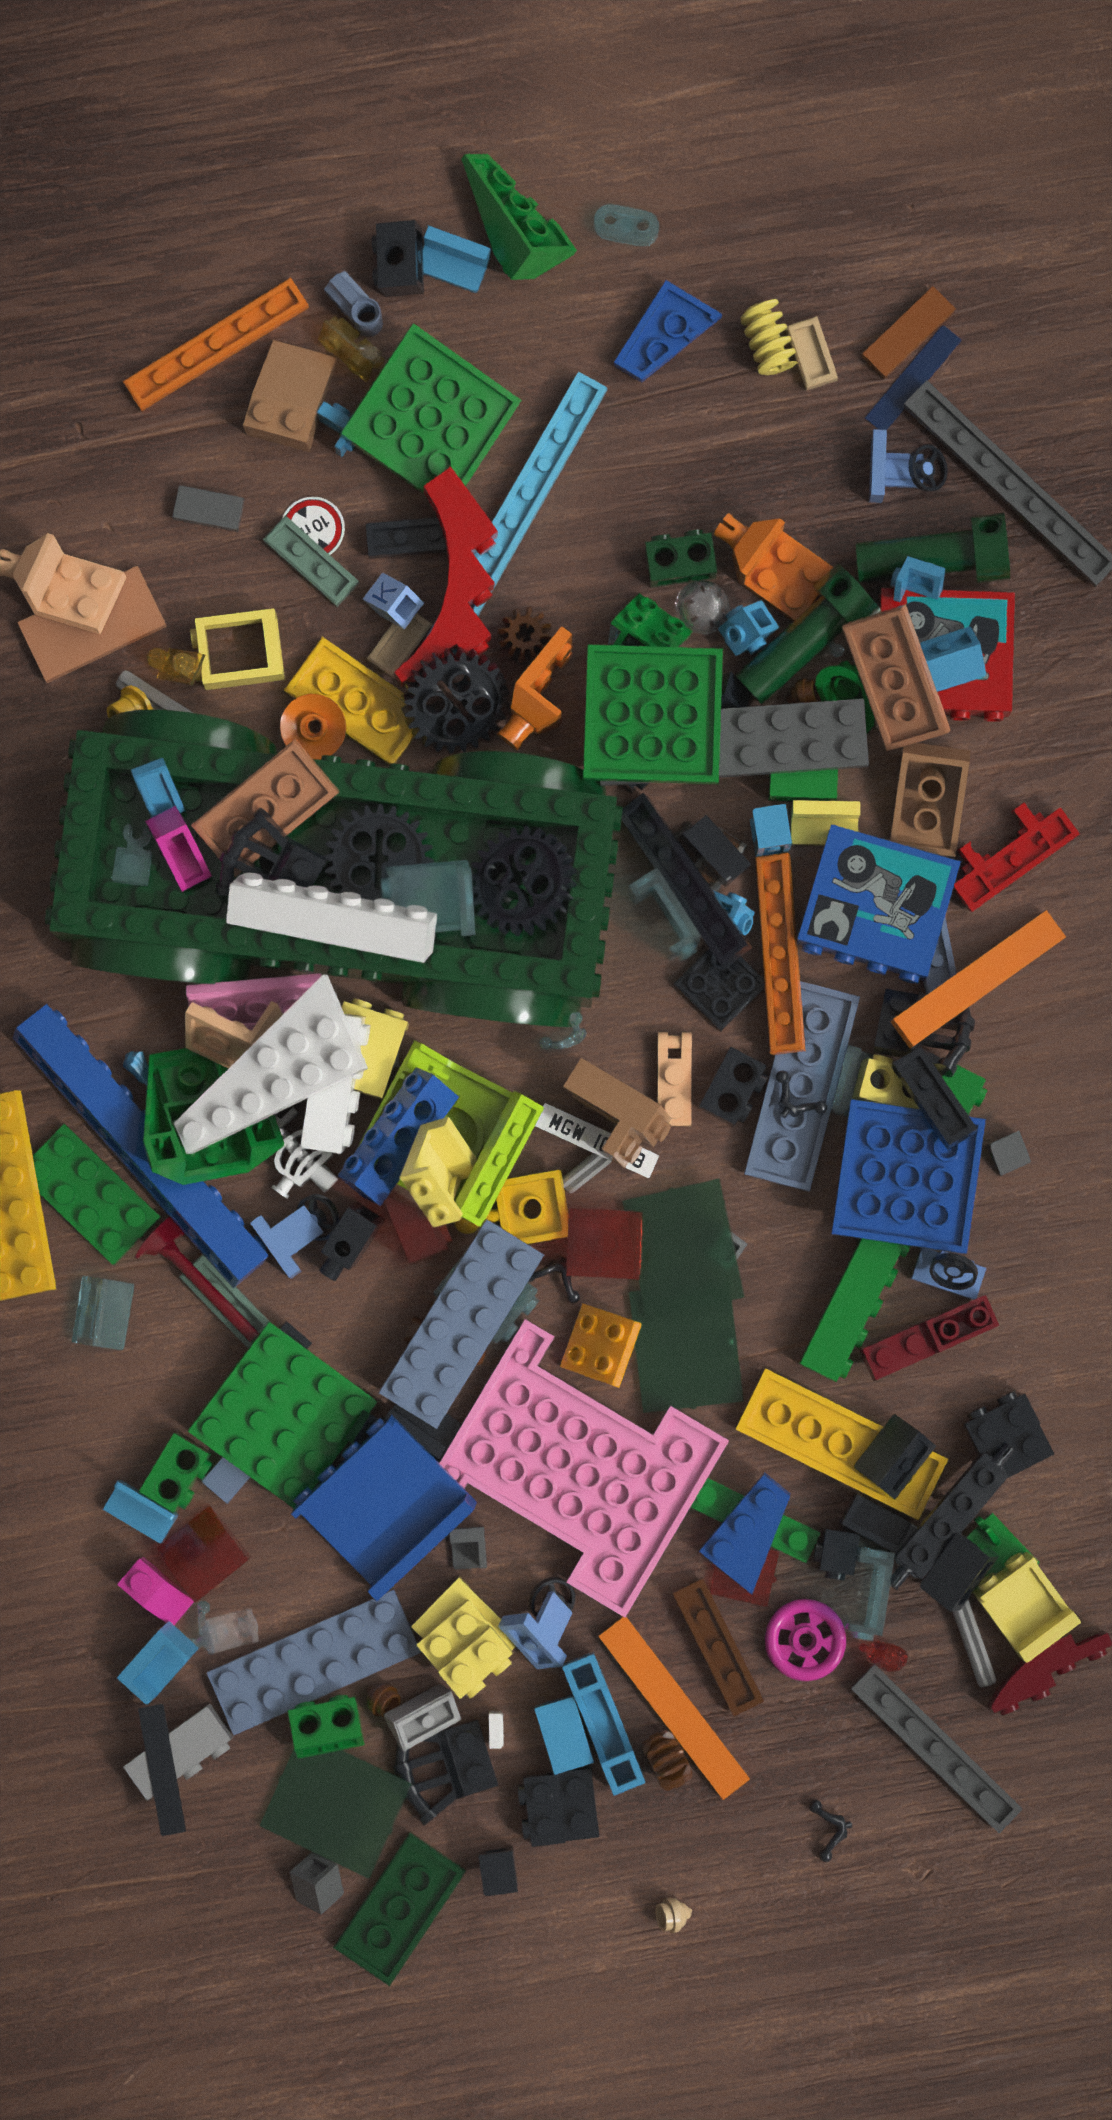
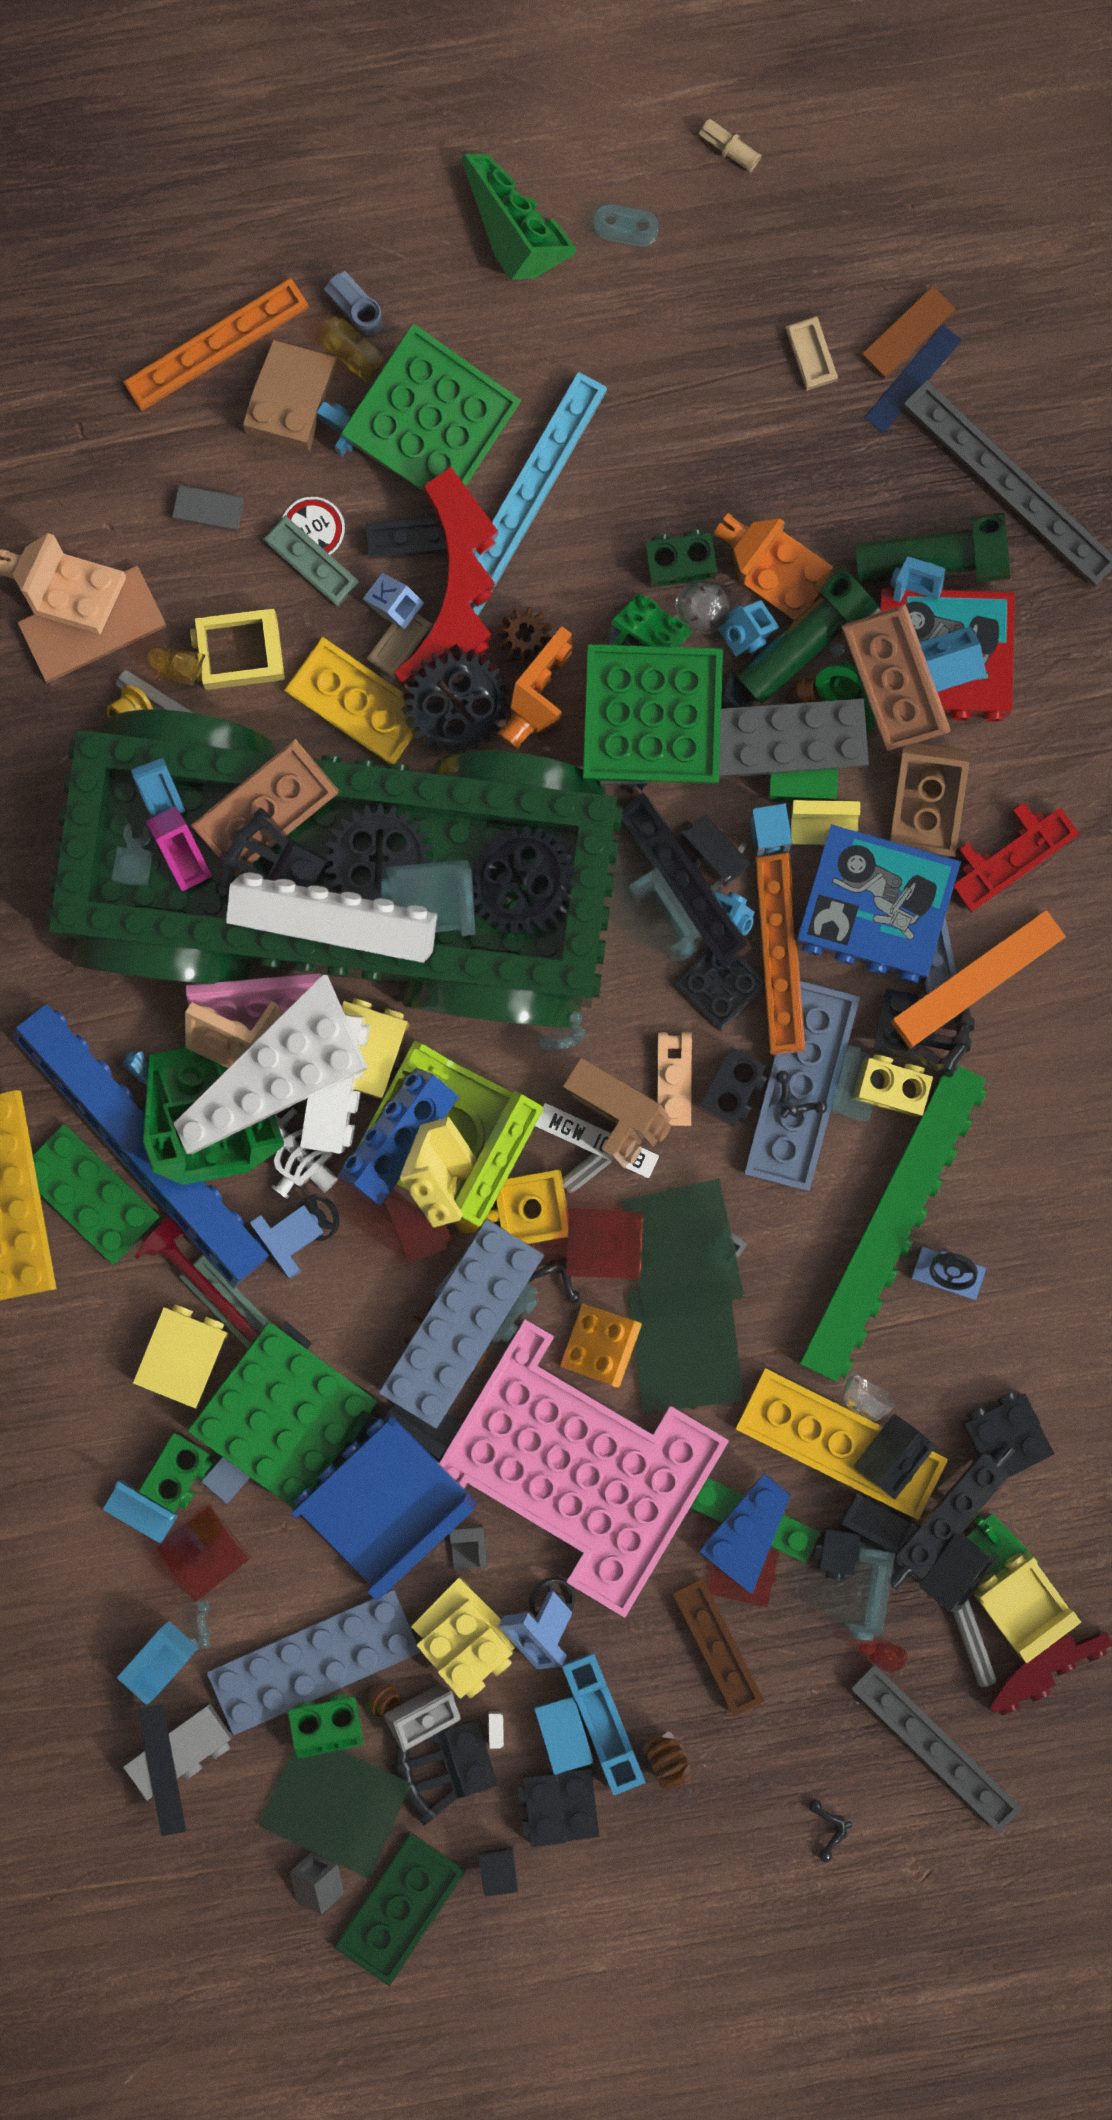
clear light blue panel [72,1276,134,1350] -> none
dark pink slope [117,1557,195,1625] -> none
clear bracket [200,1608,259,1654] -> none
orange dish [280,694,346,760] -> none
black torso [319,1202,386,1281] -> none
black brick [372,220,424,297] -> none
dark azure panel [423,225,491,293] -> none
orange tile [598,1617,750,1800] -> none
blue wing [614,280,722,383] -> none
tan plate [655,1898,692,1933] -> none
light yellow piece [740,299,798,375] -> none
dark pink plate [765,1599,846,1681] -> none
blue plate [831,1099,986,1254] -> none
dark red slope [859,1295,1000,1381] -> none
medium blue piece [869,429,948,503] -> none
black plate [891,1047,977,1150] -> none
dark grey slope [987,1131,1031,1176] -> none
none -> light yellow panel [133,1304,229,1408]
none -> tan axle [699,119,762,173]
none -> clear helmet [843,1371,896,1421]

